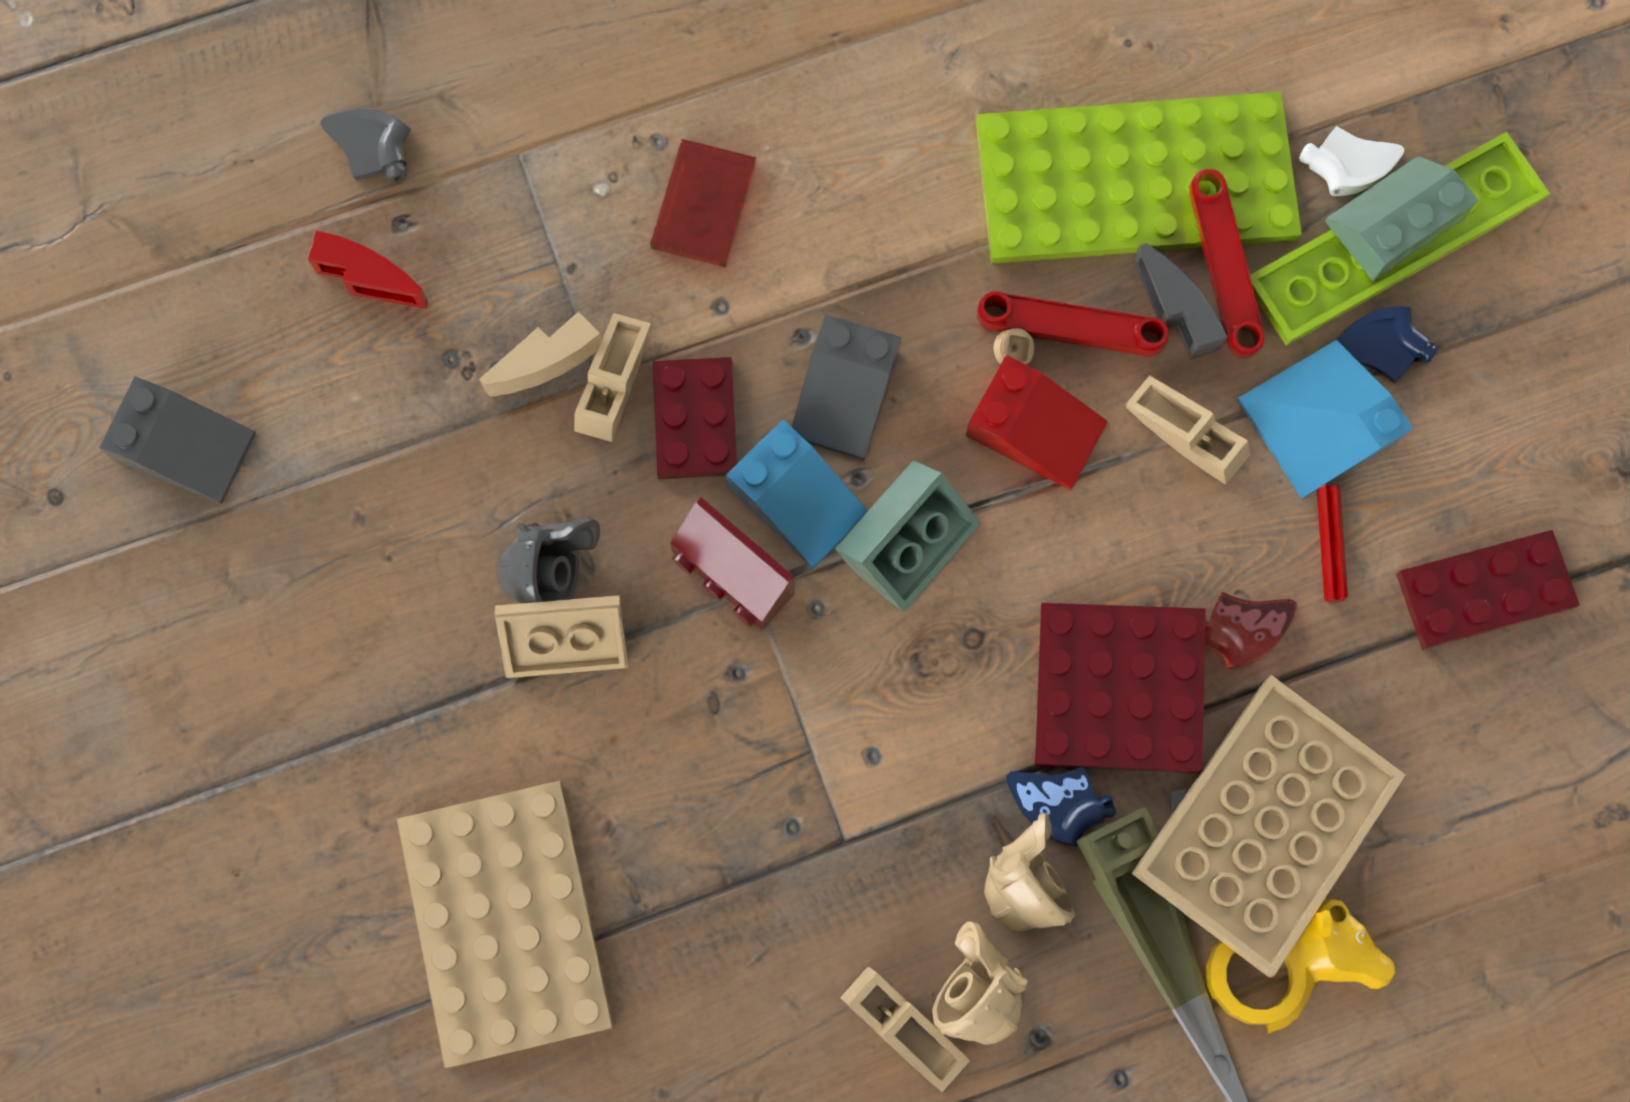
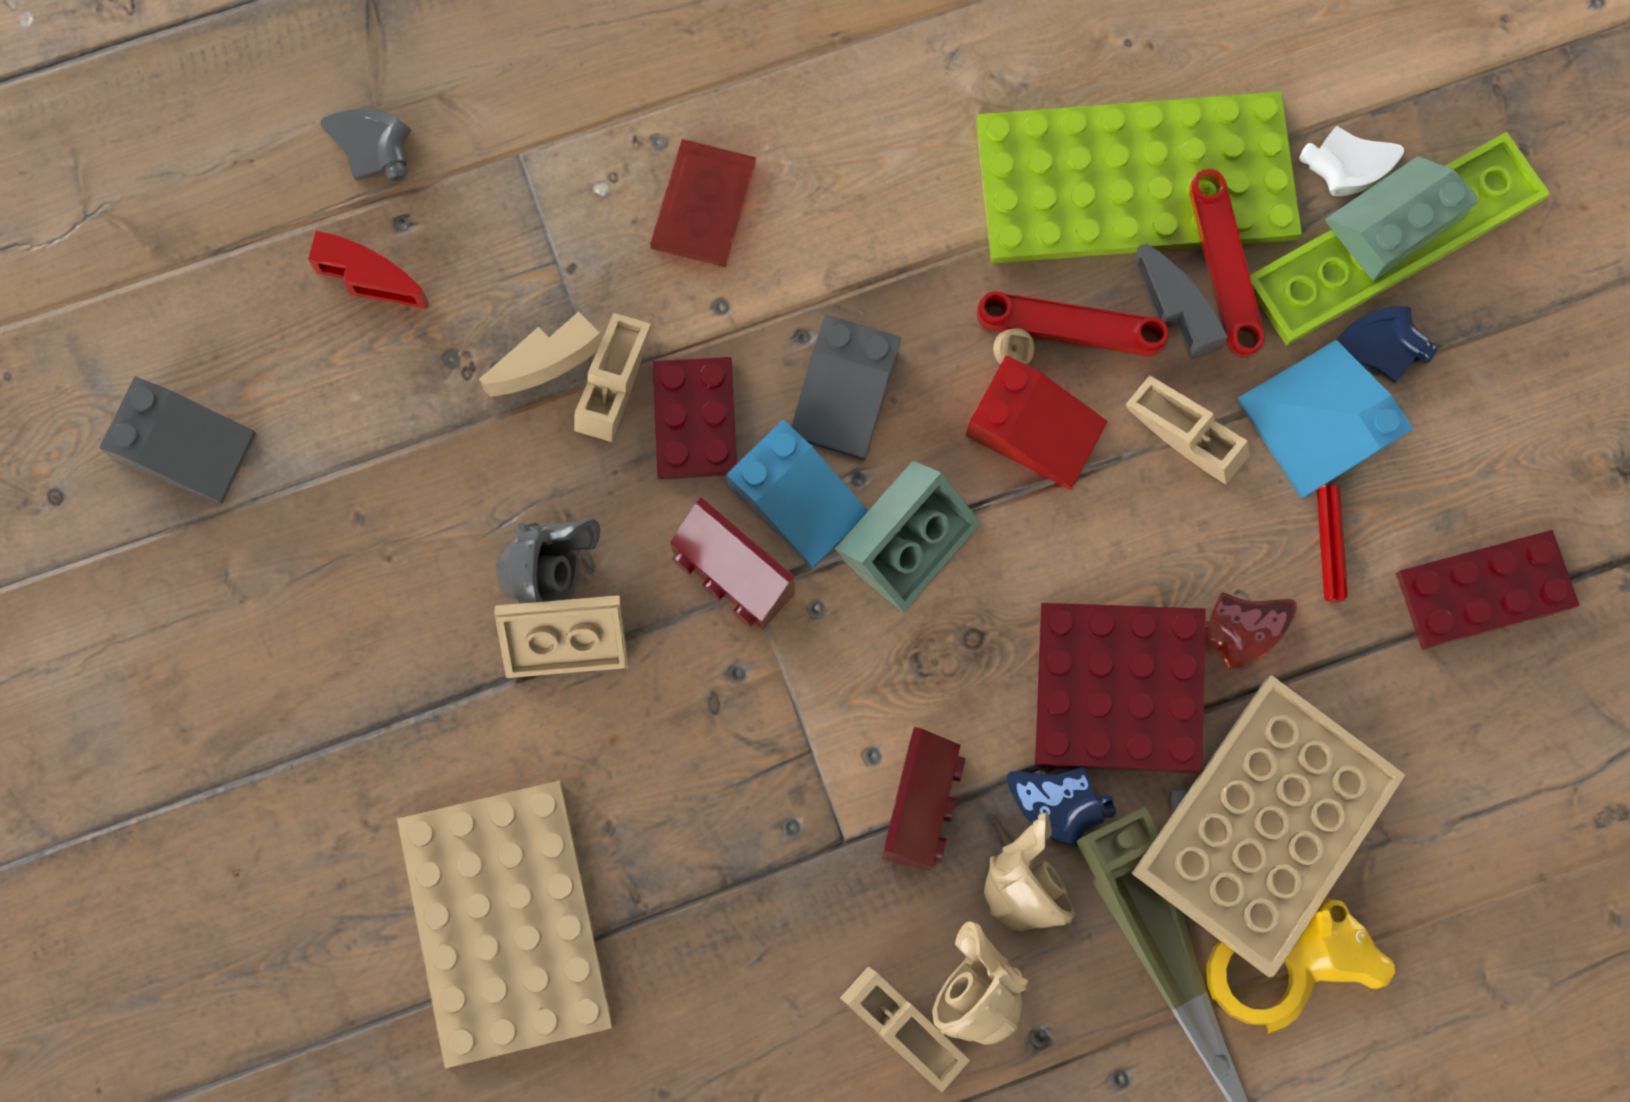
none -> dark red slope [881,727,966,871]

